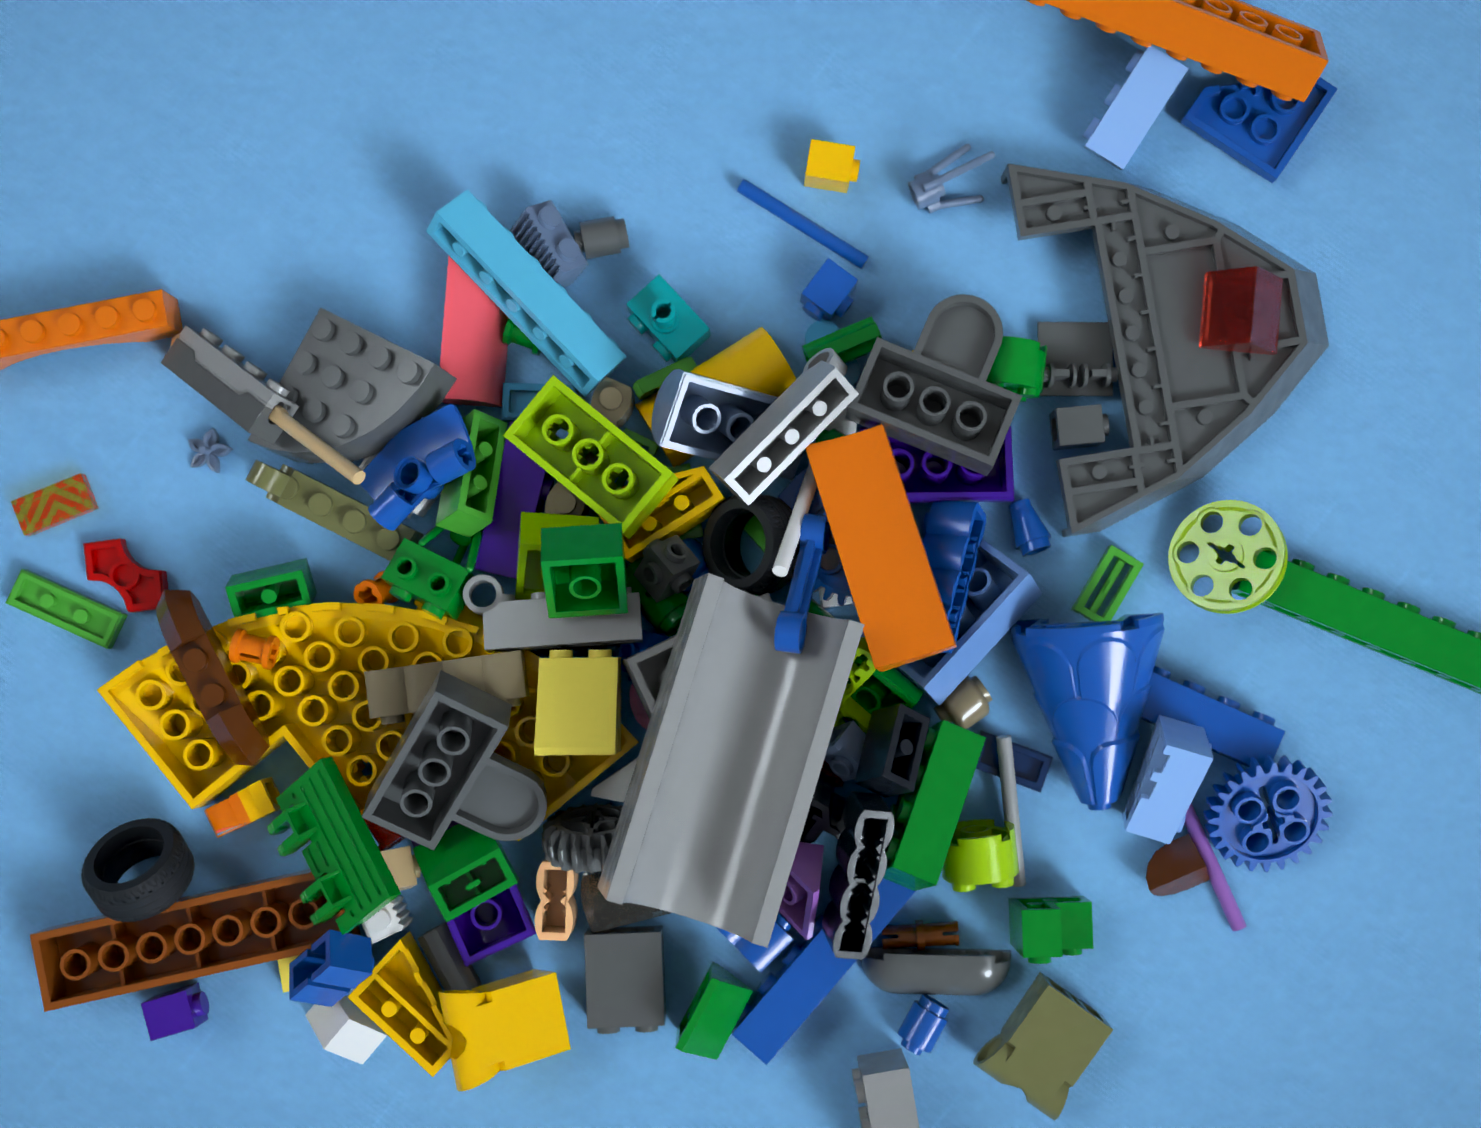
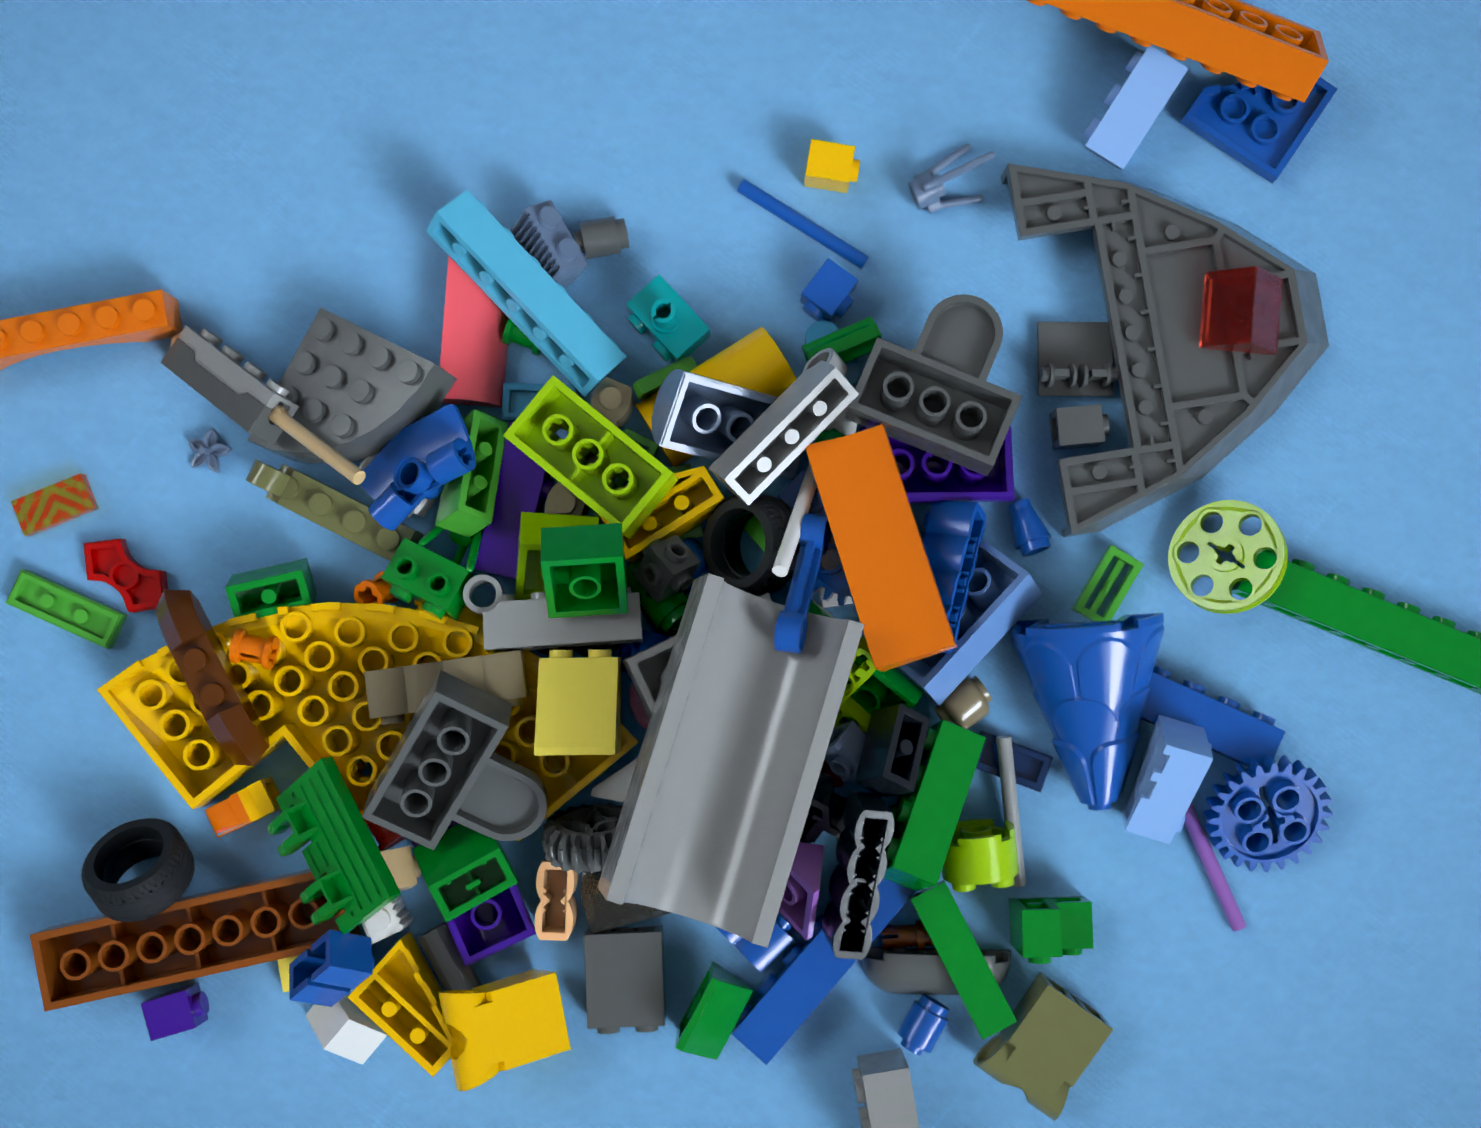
green brick [986,336,1048,402] -> none
reddish brown brick [1146,834,1209,896] -> none
none -> green tile [909,880,1017,1040]

